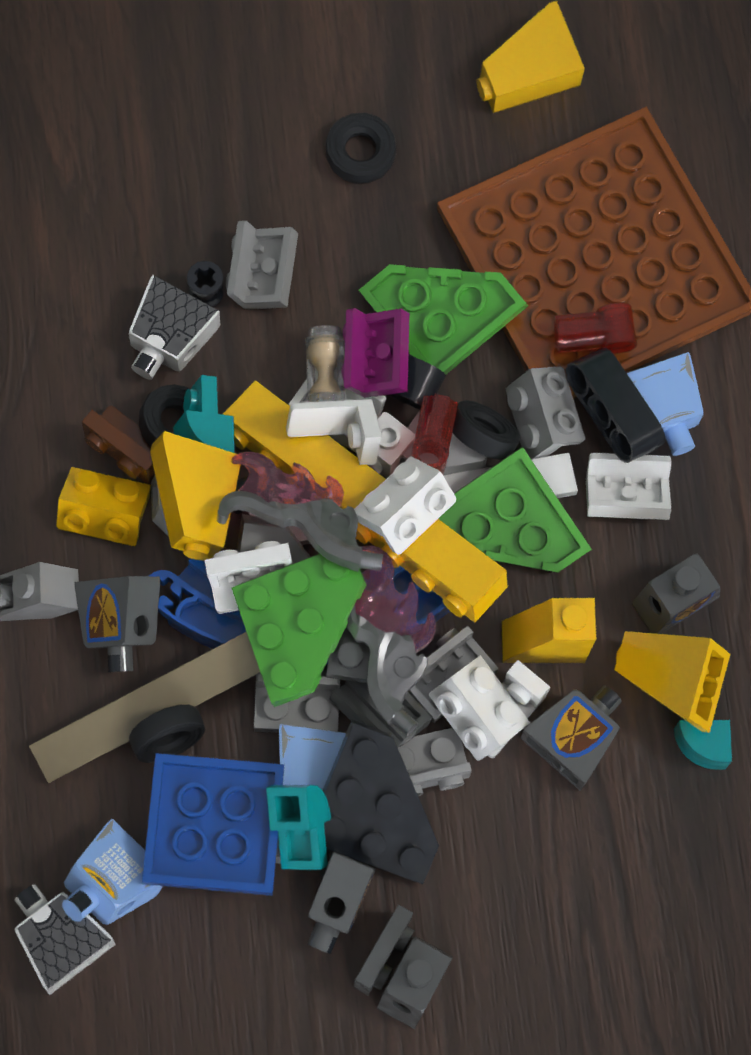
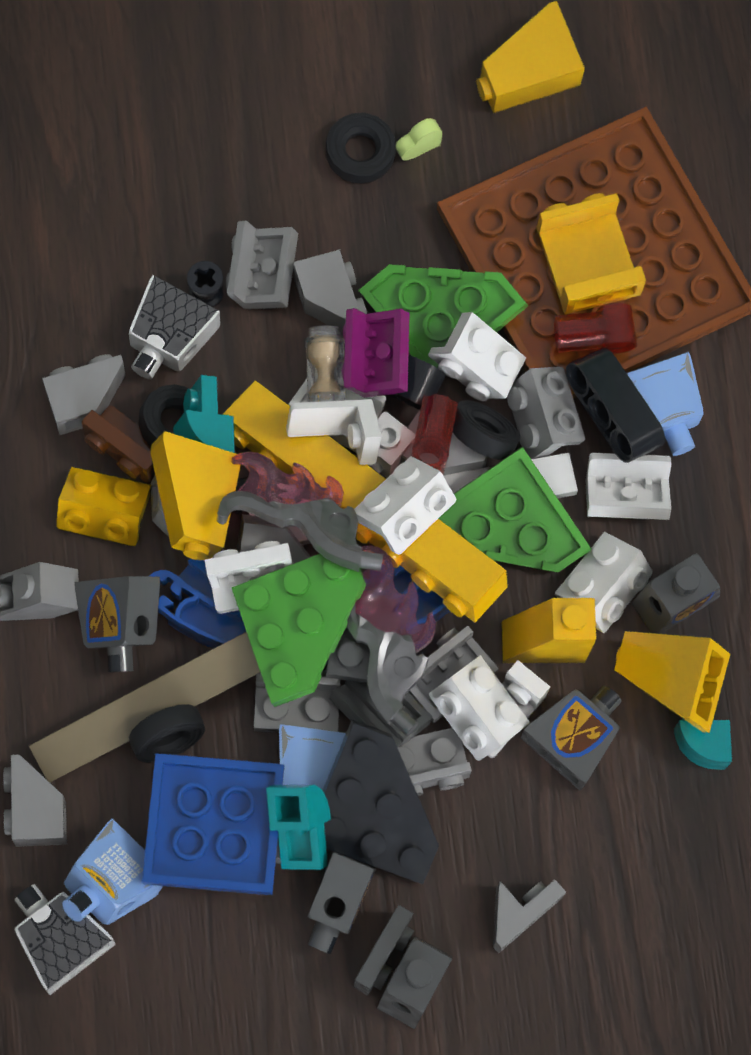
none -> light grey slope [3,755,67,847]
none -> light grey slope [42,354,125,435]
none -> light grey slope [293,250,367,332]
none -> yellowish green tile [396,118,442,161]
none -> white bracket [428,312,526,401]
none -> light grey slope [493,880,566,954]
none -> yellow panel [536,193,646,315]
none -> white bracket [555,532,652,633]

